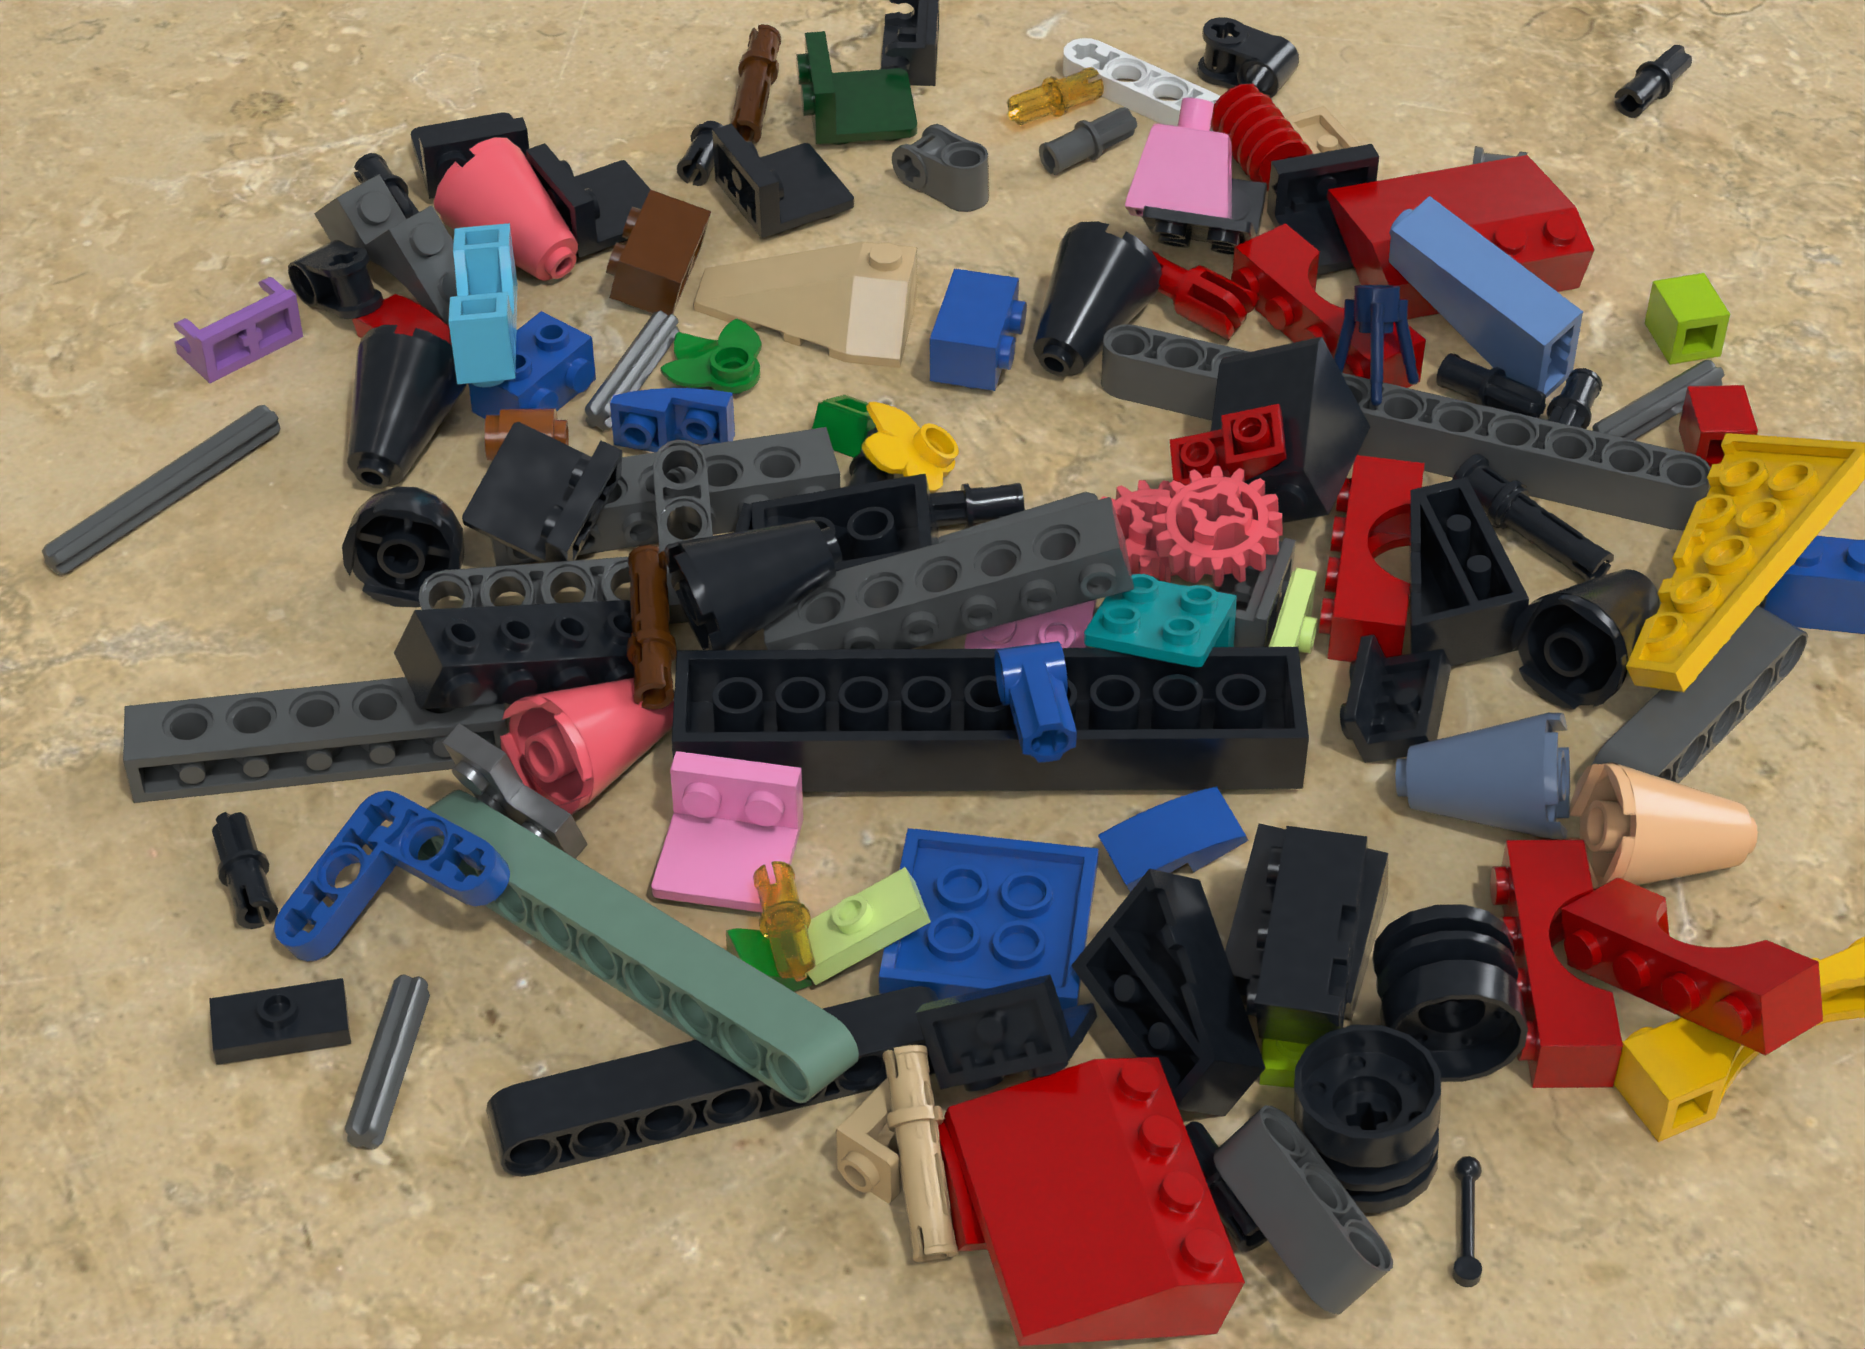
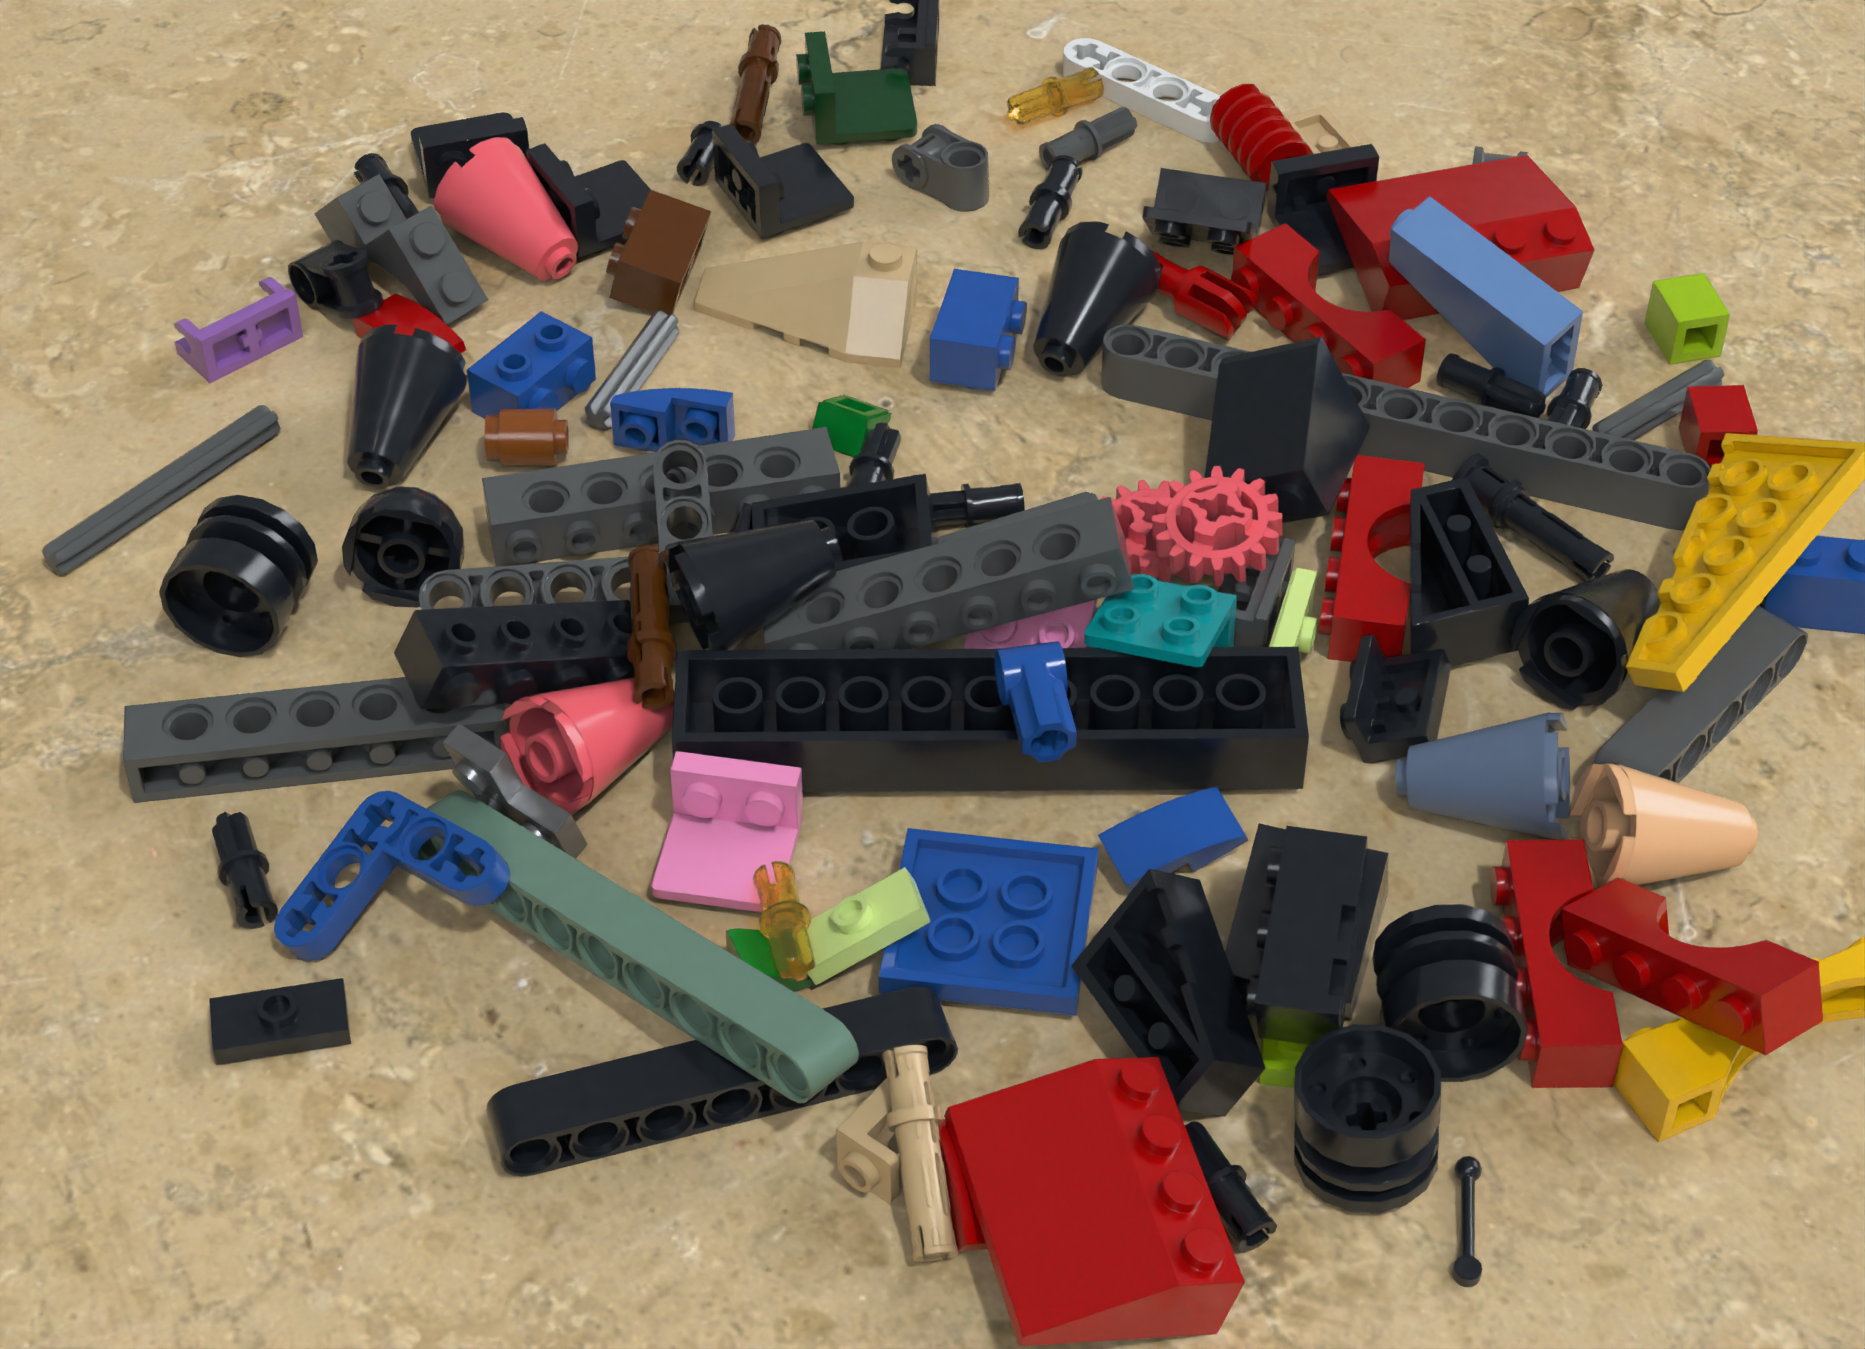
dark grey axle [345,974,430,1149] -> none
medium azure arch [449,223,518,387] -> none
black bracket [462,422,622,563] -> none
green plate [661,319,762,394] -> none
yellow plate [862,402,959,493] -> none
black bracket [915,974,1097,1092] -> none
bright pink torso [1125,98,1232,219] -> none
red slope [1170,404,1287,486] -> none
black piece [1197,17,1299,98] -> none
dark grey beam [1213,1105,1393,1314] -> none
dark blue plant [1334,285,1419,406] -> none
black axle [1615,45,1692,118] -> none
none -> black wheel [159,495,318,657]
none -> black pin [1018,155,1083,249]

